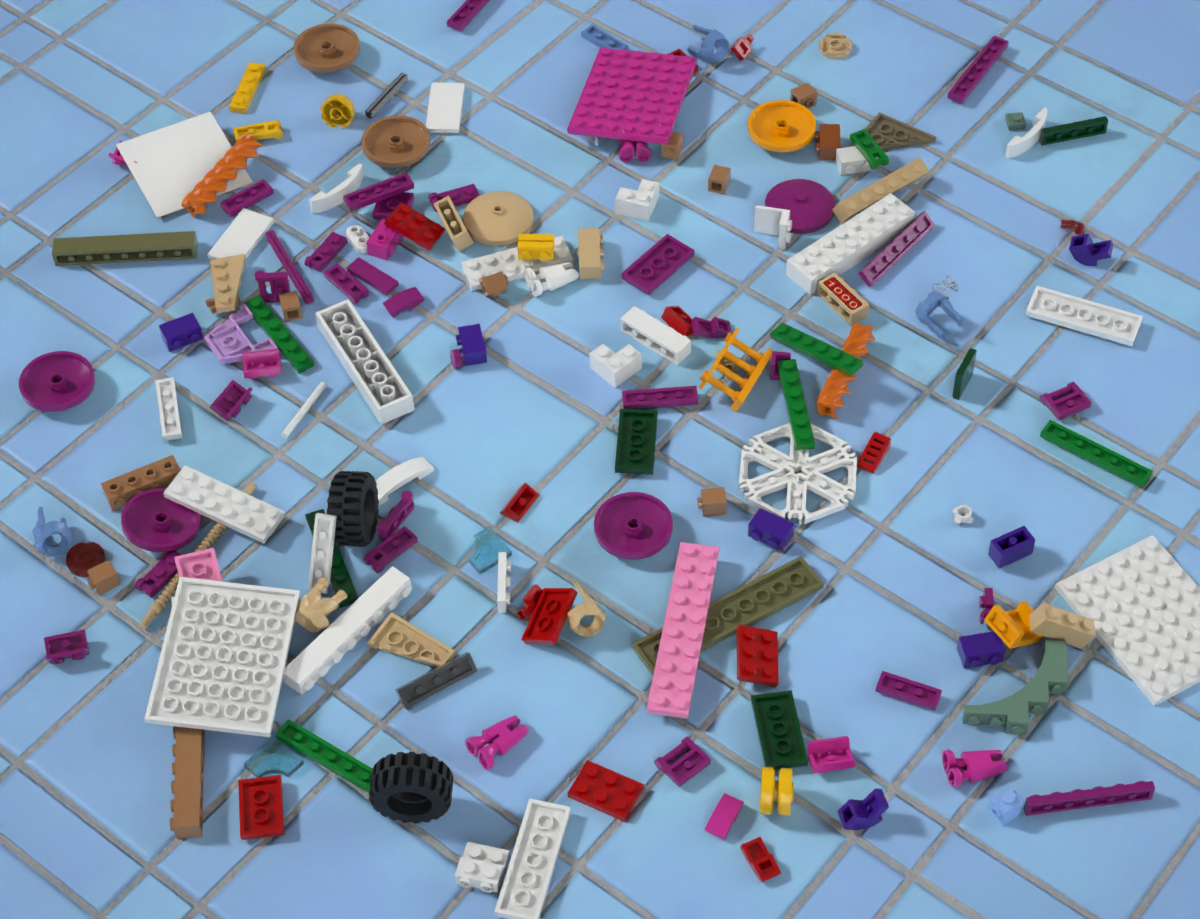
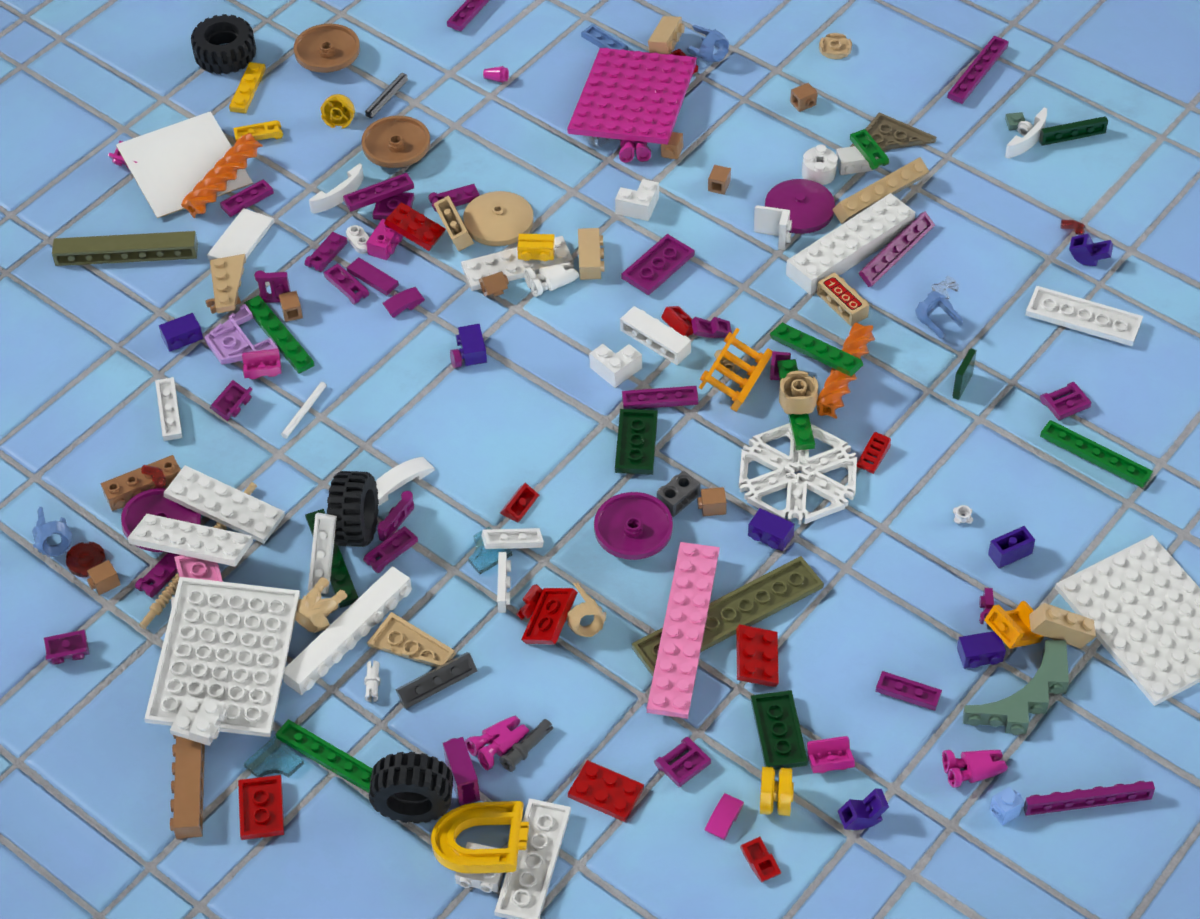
magenta dish [19,351,95,412] -> none
magenta axle [265,230,314,304] -> none
white brick [315,299,415,424] -> none
white tile [426,82,465,133] -> none
plate [730,34,754,61] -> none
light orange dish [747,100,816,152] -> none
dark orange brick [815,124,841,161] -> none
none -> white plate [128,514,253,567]
none -> clear red arm [141,465,166,488]
none -> white plate [170,695,228,746]
none -> black tyre [191,14,256,74]
none -> white pin [364,660,380,702]
none -> yellow piece [431,801,529,874]
none -> magenta brick [443,737,480,806]
none -> white plate [481,528,544,549]
none -> dark pink cone [483,66,509,83]
none -> dark grey pin [499,719,553,772]
none -> tan brick [648,16,685,54]
none -> flat silver brick [657,471,701,517]
none -> tan brick [779,371,818,414]
none -> white brick [802,144,838,185]
none -> white plate [1017,121,1033,136]

